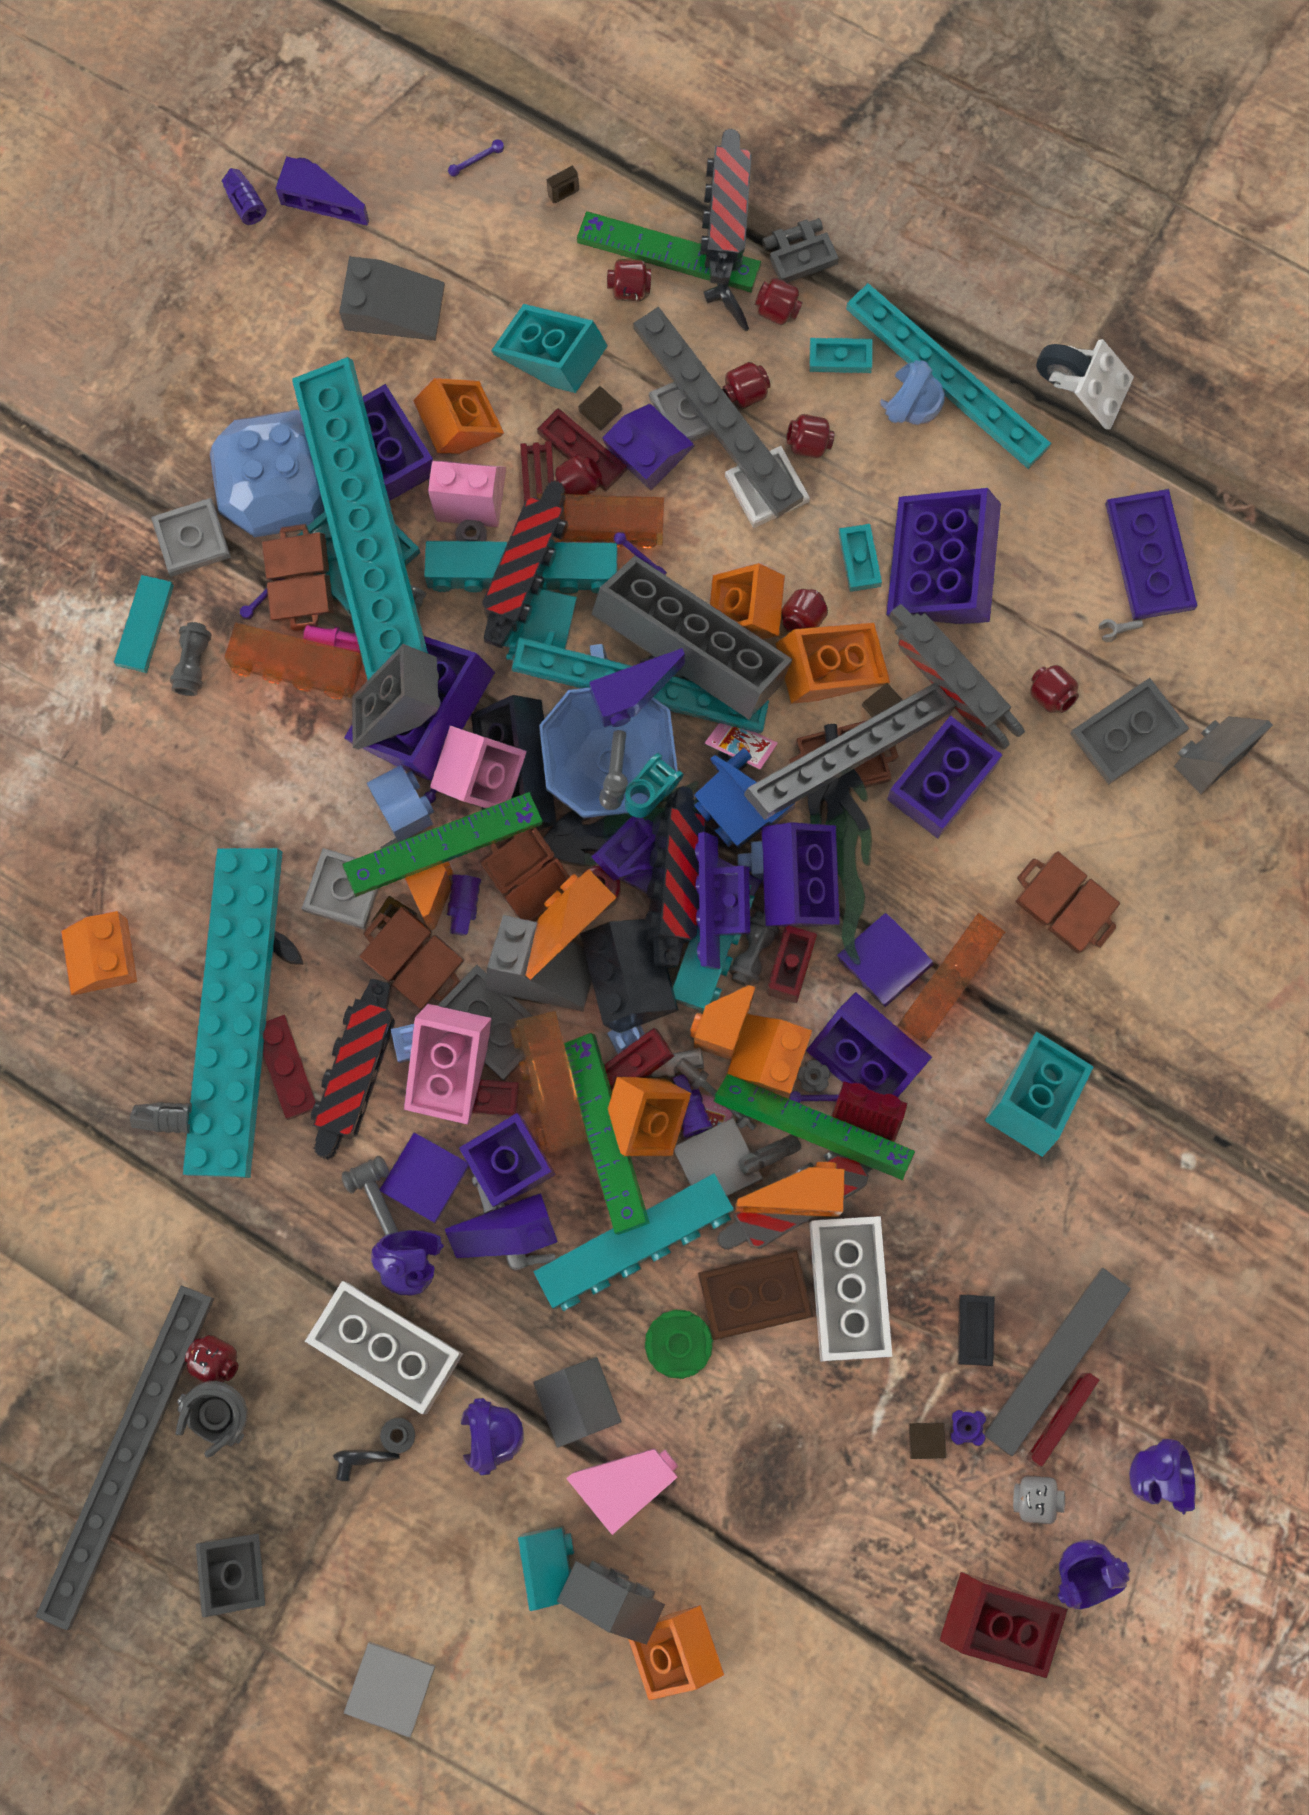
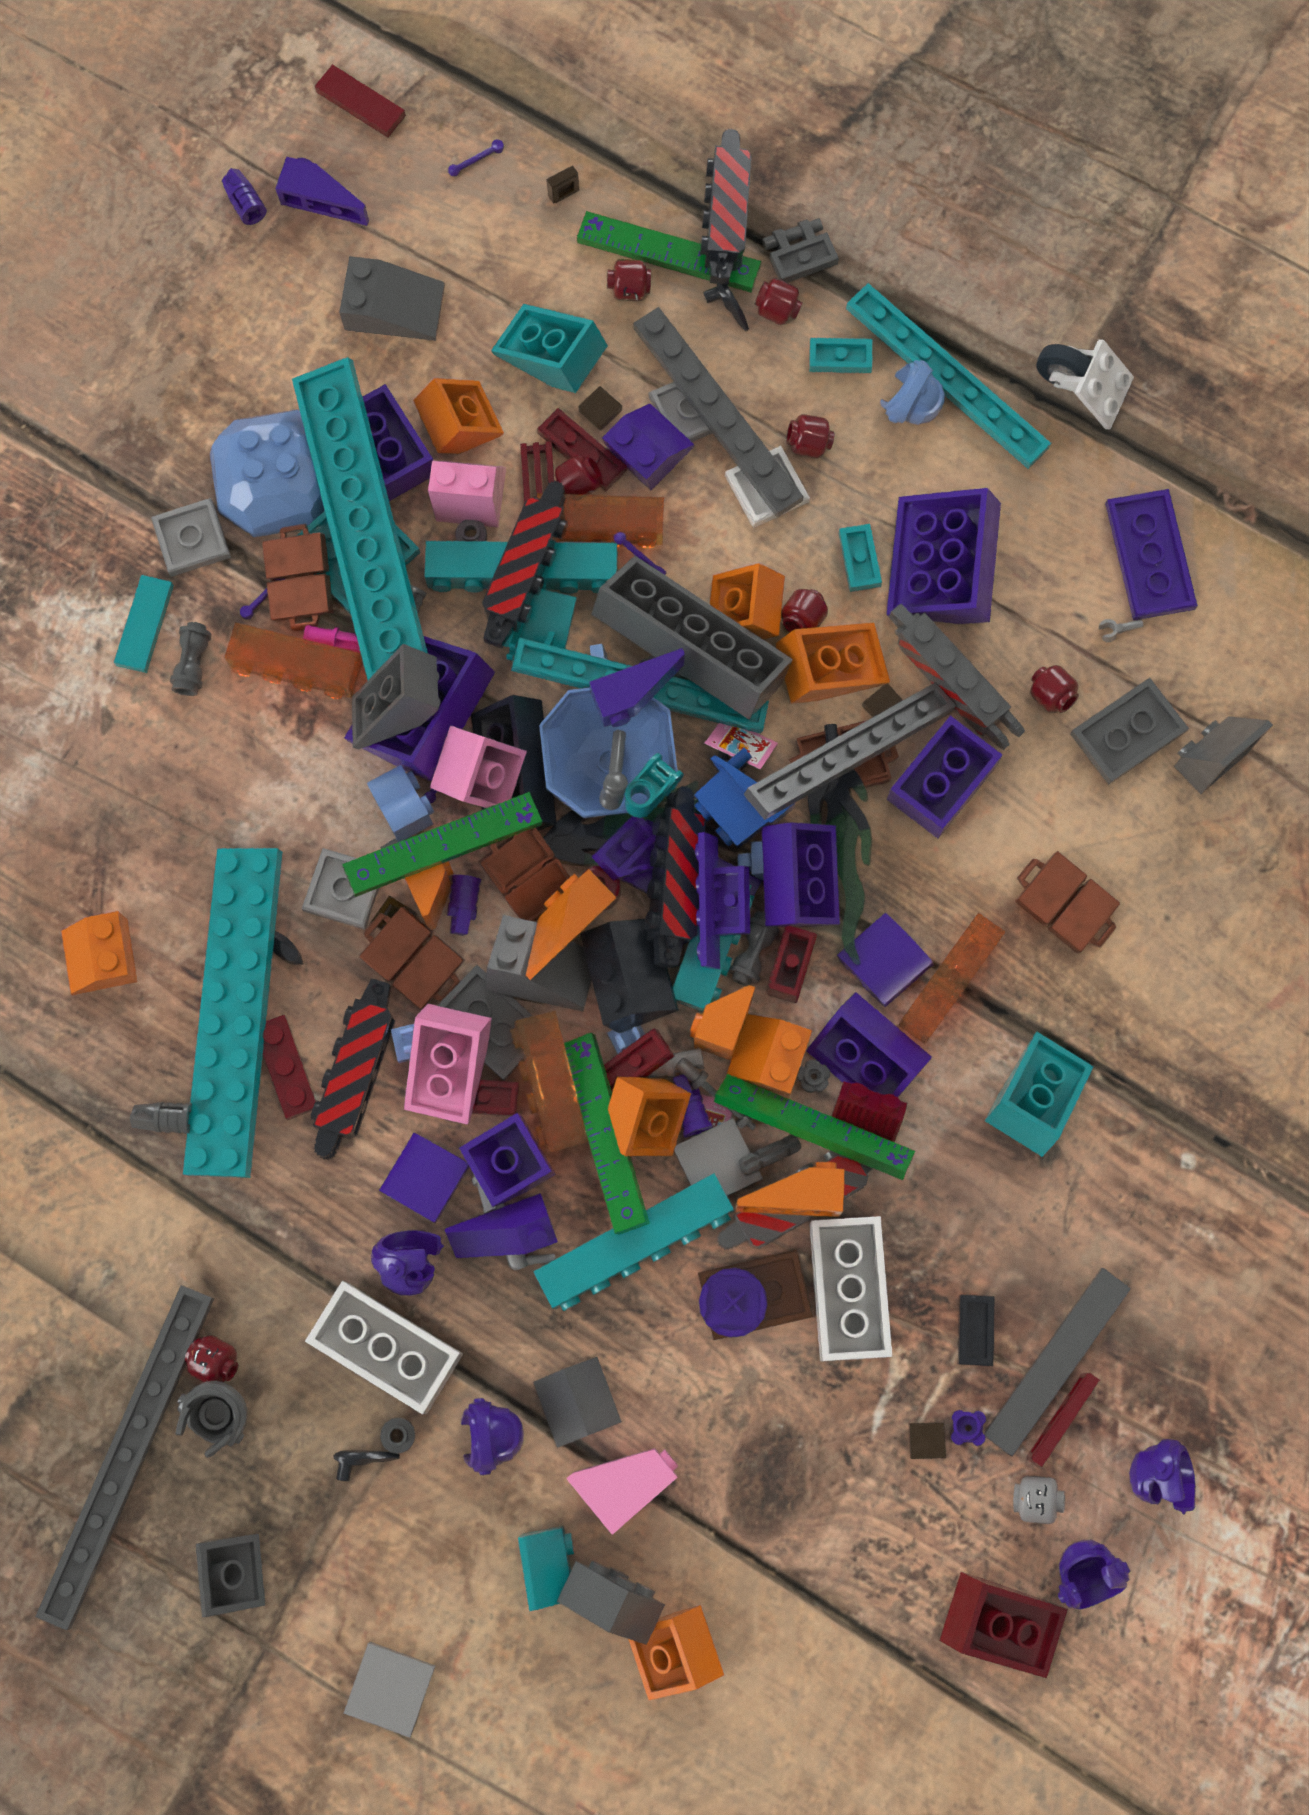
dark grey piece [342,1156,399,1236] -> none
green tile [645,1309,713,1379] -> none
dark red head [722,362,771,409] -> none
dark purple hinge [789,1091,838,1103] -> none
none -> dark red tile [315,64,406,138]
none -> dark purple tile [699,1268,767,1338]

